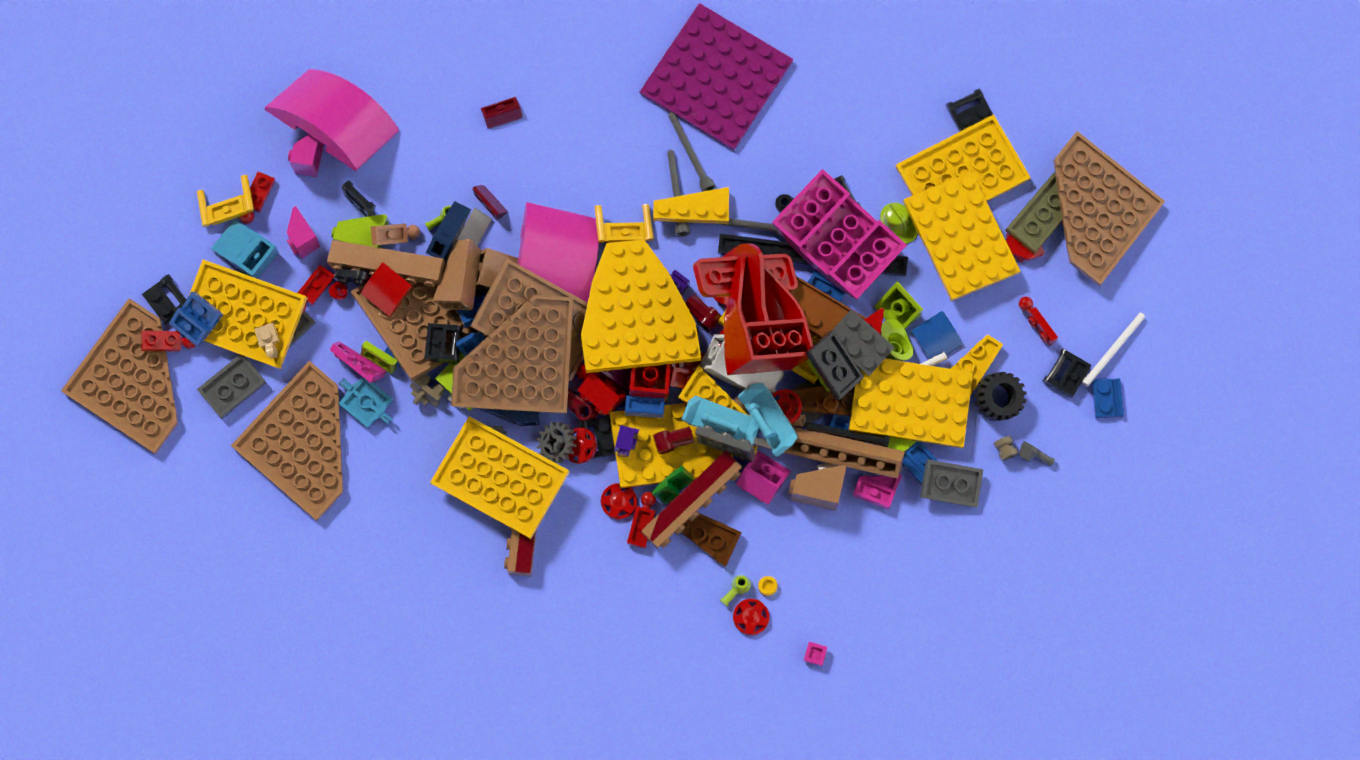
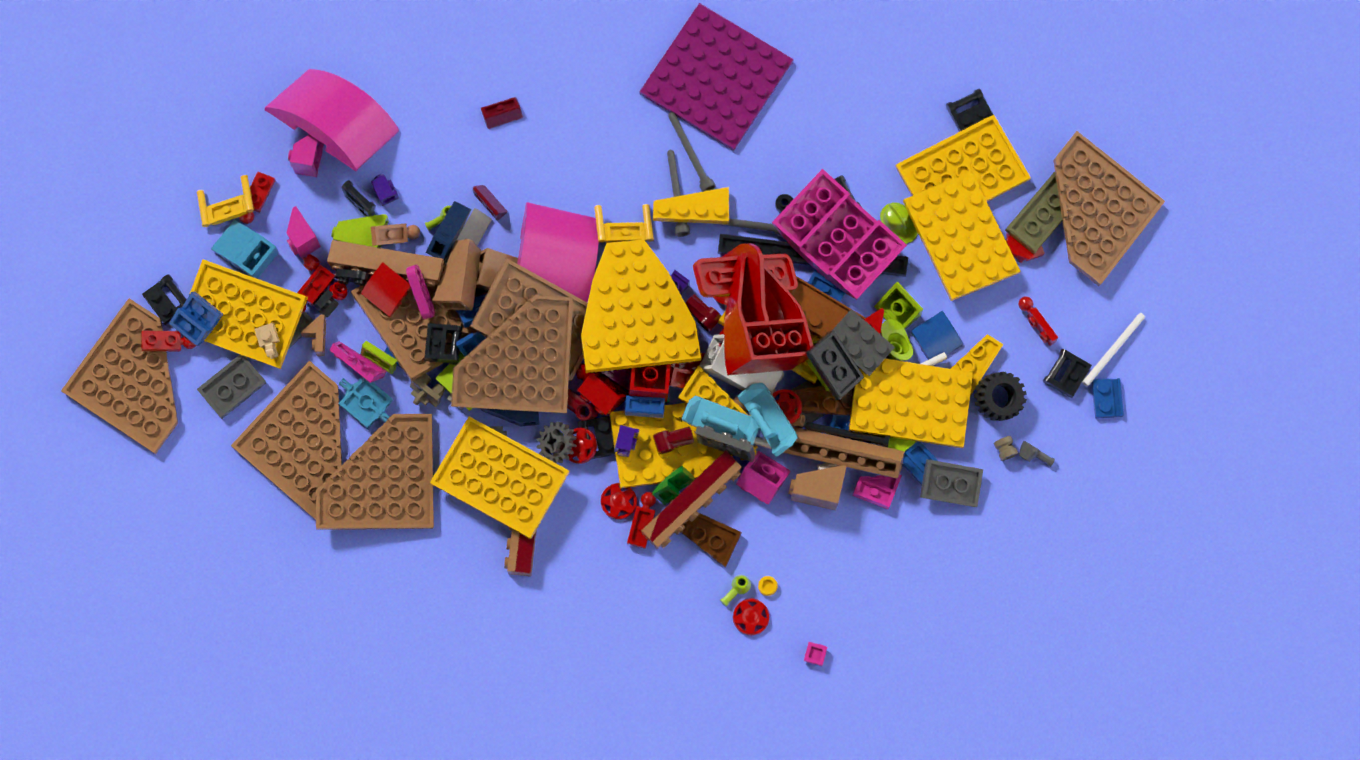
none -> medium nougat slope [301,315,327,356]
none -> red plate [303,254,321,271]
none -> black bracket [313,289,339,318]
none -> medium nougat plate [316,414,434,530]
none -> dark purple brick [371,174,399,206]
none -> dark pink beam [406,265,435,319]

